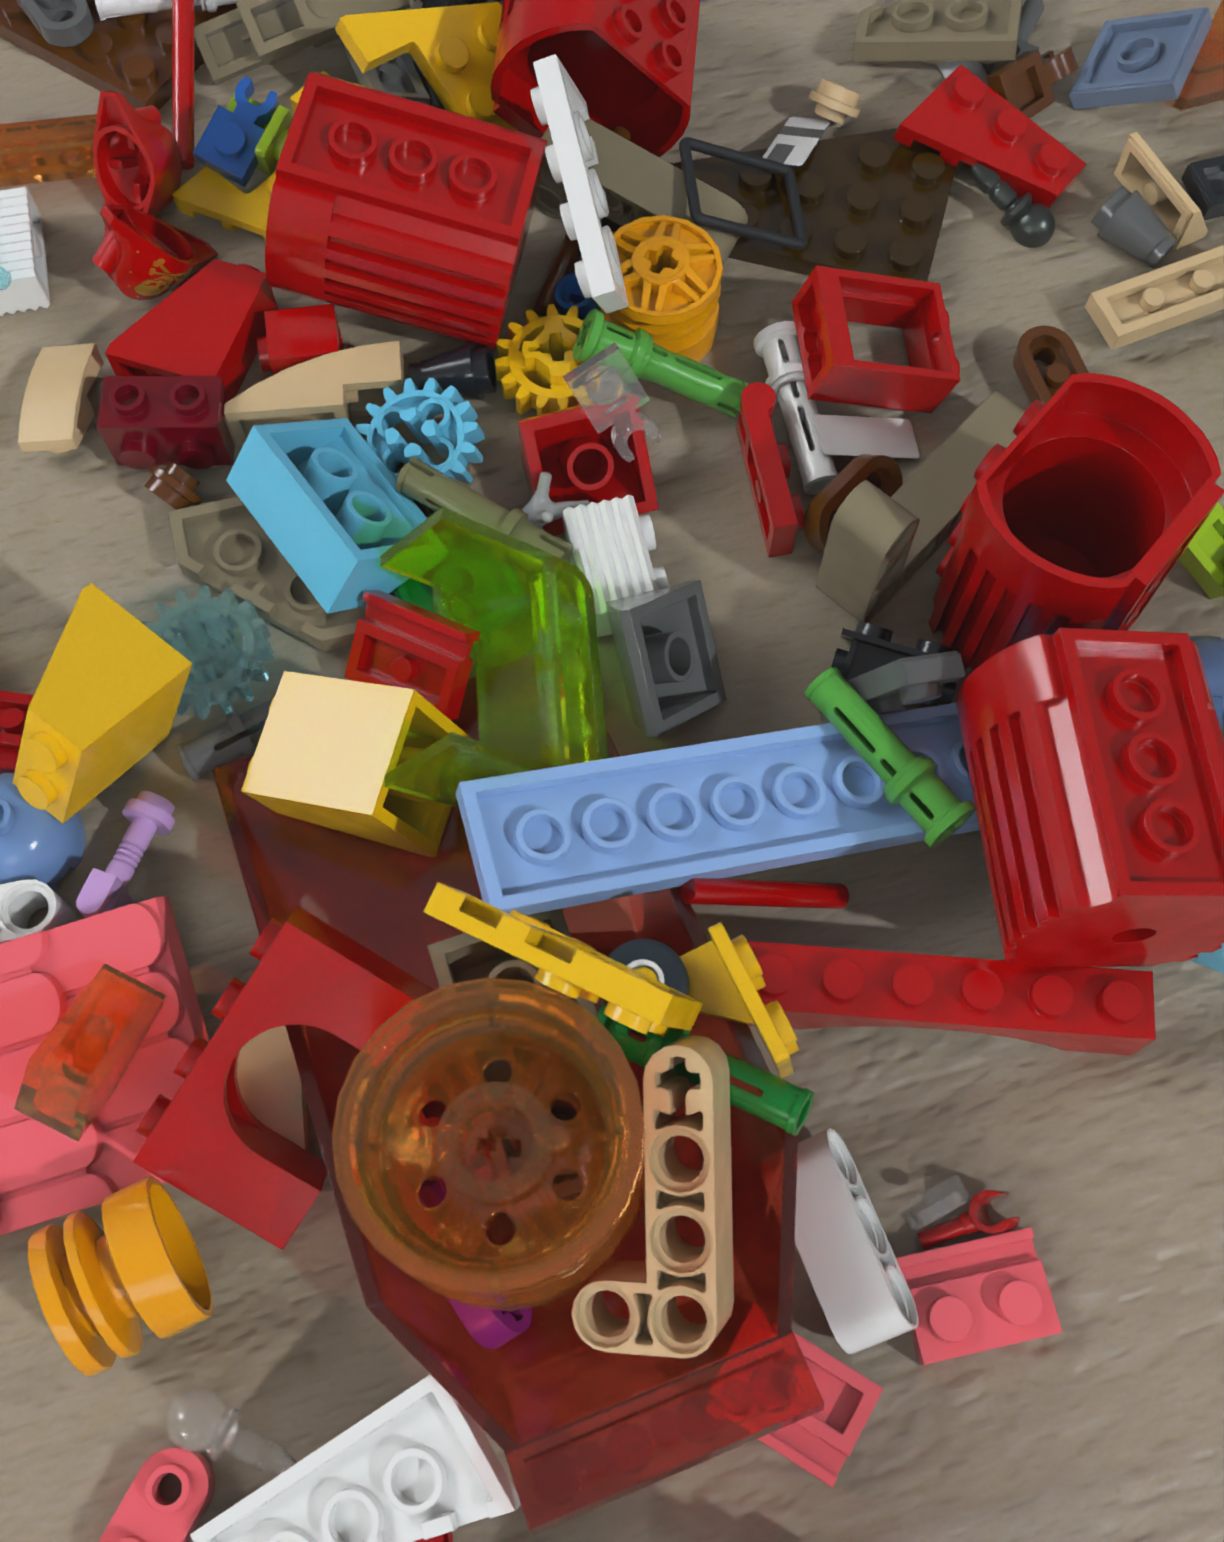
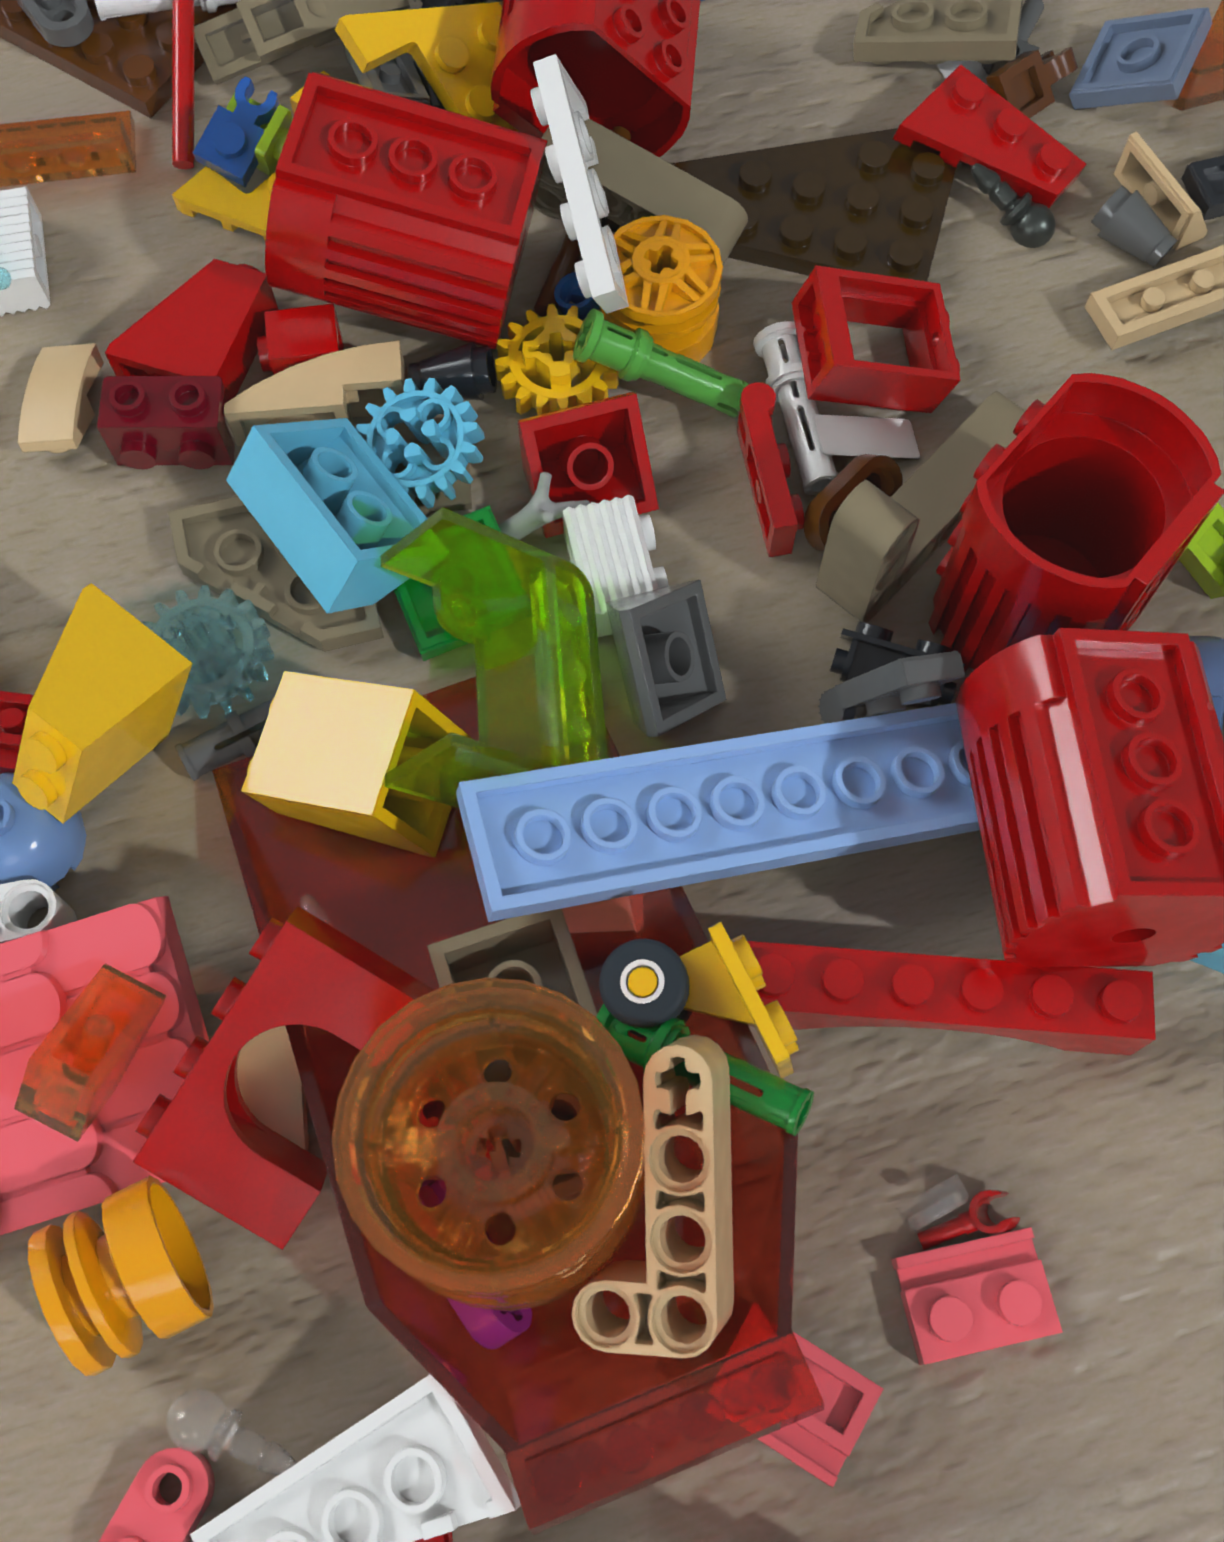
lavender hinge [76,791,175,918] -> none
red hat [92,204,219,300] -> none
red hat [93,91,183,217] -> none
reddish brown plate [144,461,203,510] -> none
red plate [344,590,481,720] -> none
olive pin [395,456,573,580] -> none
yellow wing [423,882,703,1037] -> none
clear plate [563,342,662,462] -> none
black piece [679,137,808,250] -> none
red bar [679,878,849,909] -> none
white sticker [762,117,830,166] -> none
white beam [766,1128,919,1354] -> none
bright green pin [804,667,976,848] -> none
tan plate [808,78,861,125] -> none
reddish brown plate [1013,326,1089,404] -> none

